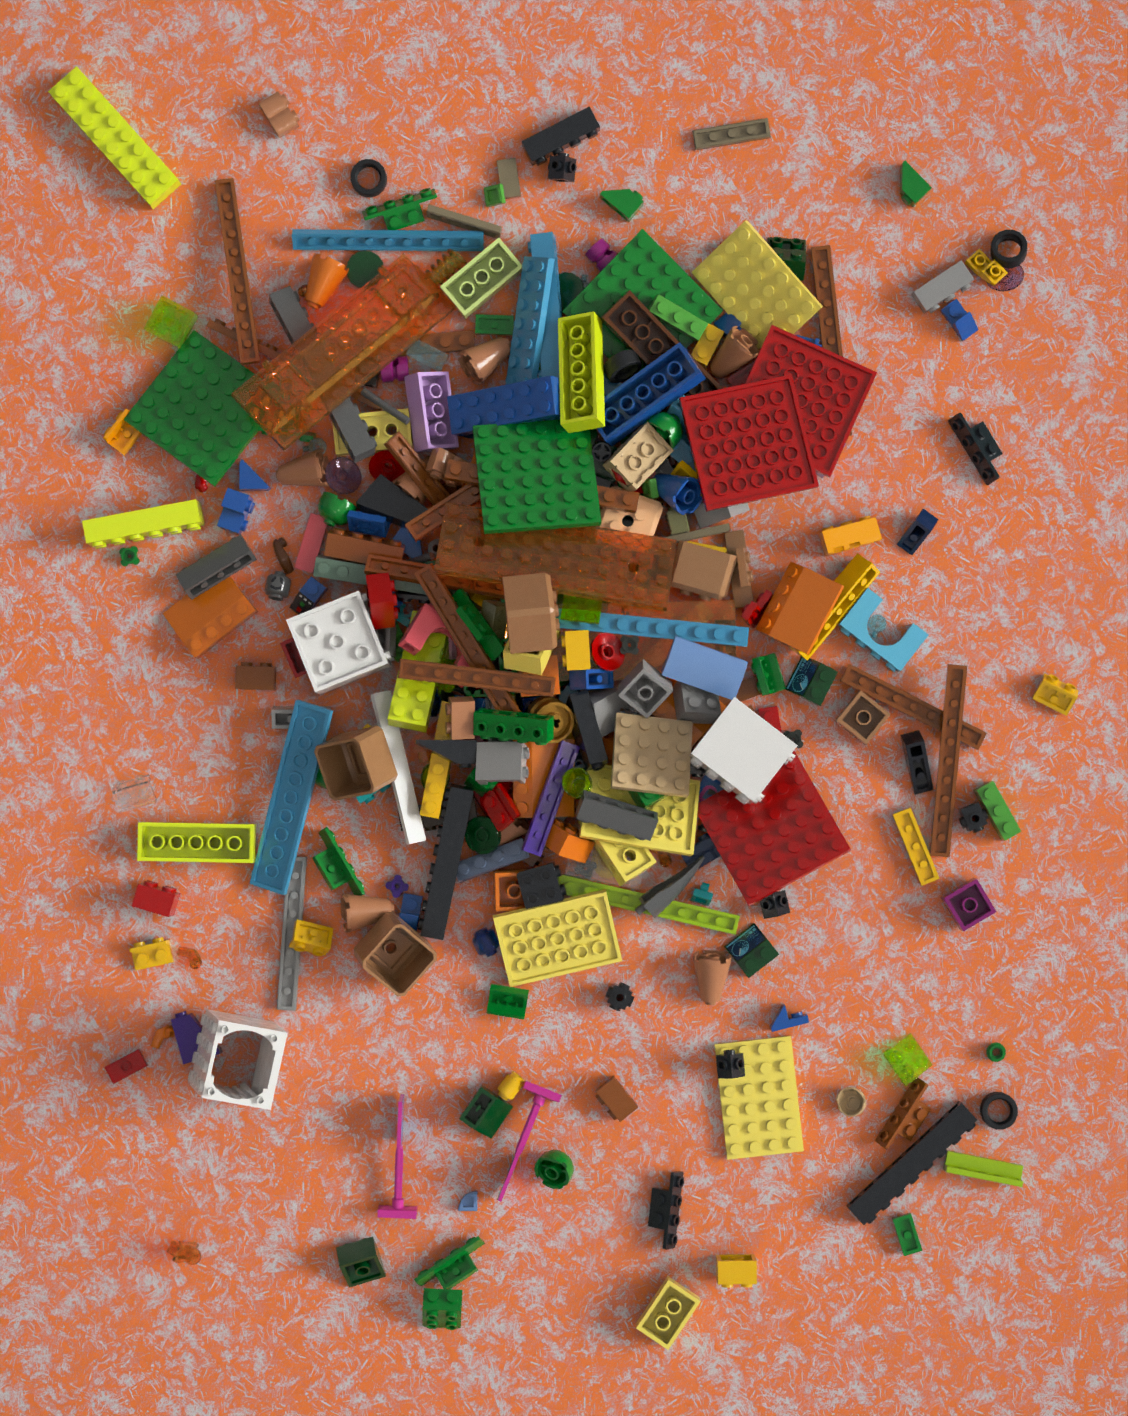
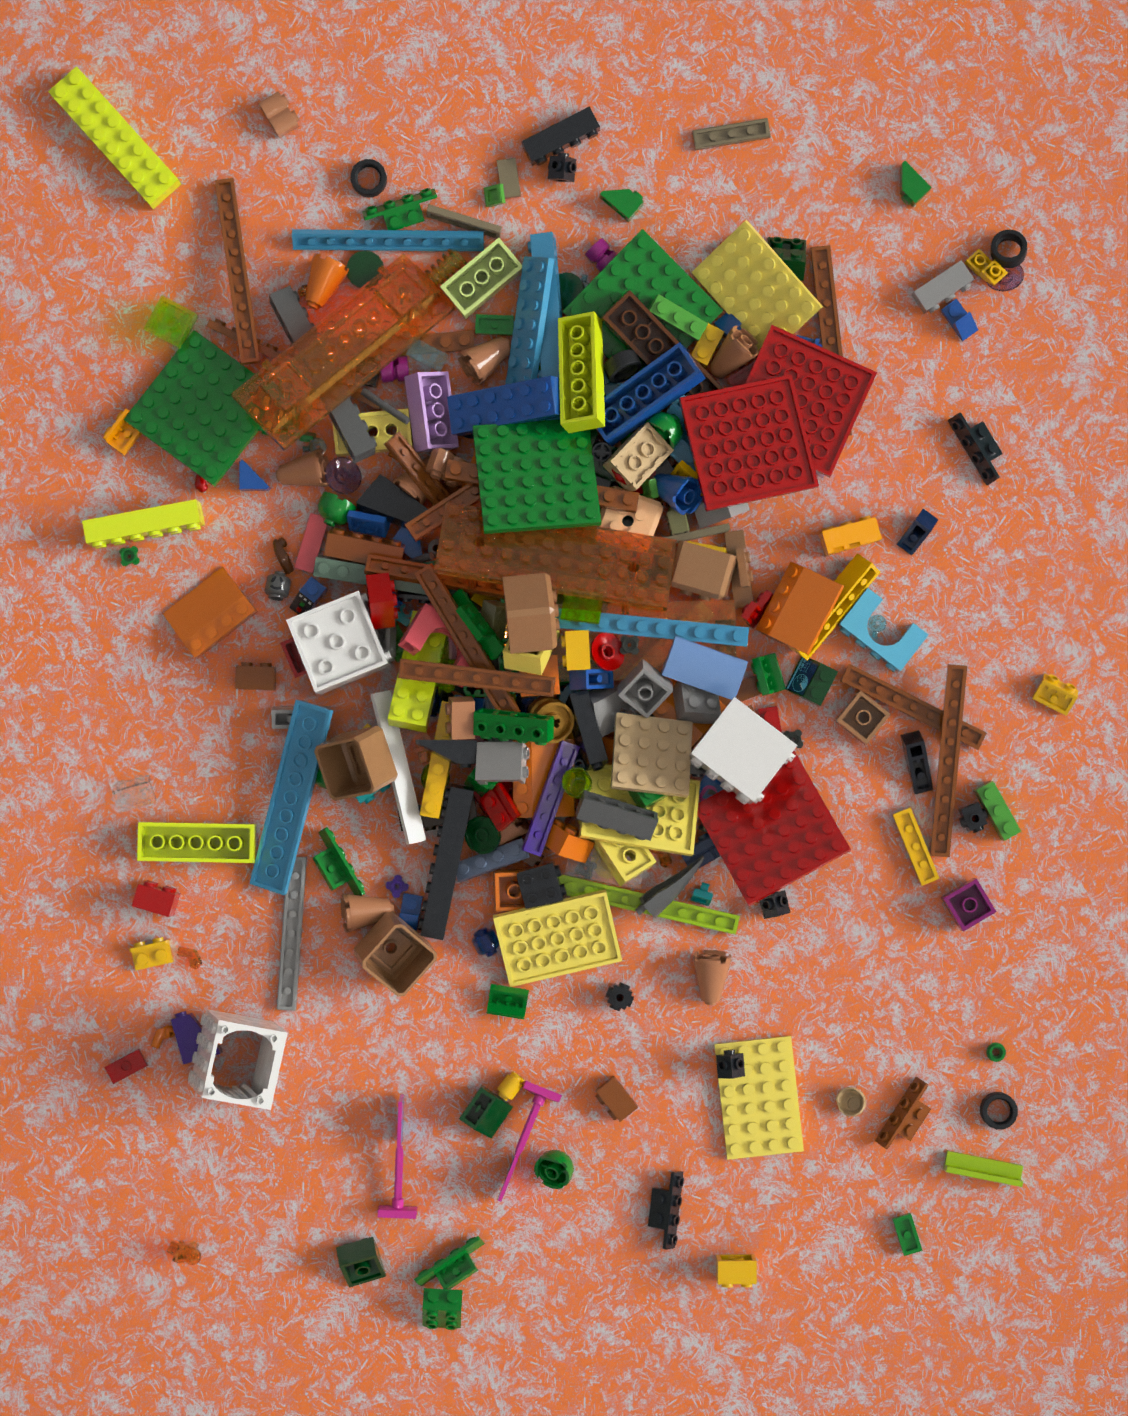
dark grey brick [175,534,257,600] -> none
blue brick [217,488,255,535] -> none
yellow bracket [289,919,333,956] -> none
red dish [369,450,406,482] -> none
medium blue tile [458,1191,478,1211] -> none
light yellow brick [636,1276,701,1350] -> none
slope [724,923,779,978] -> none
blue slope [770,1003,809,1032] -> none
black brick [846,1101,977,1225] -> none
clear neon green hinge [883,1033,932,1087] -> none

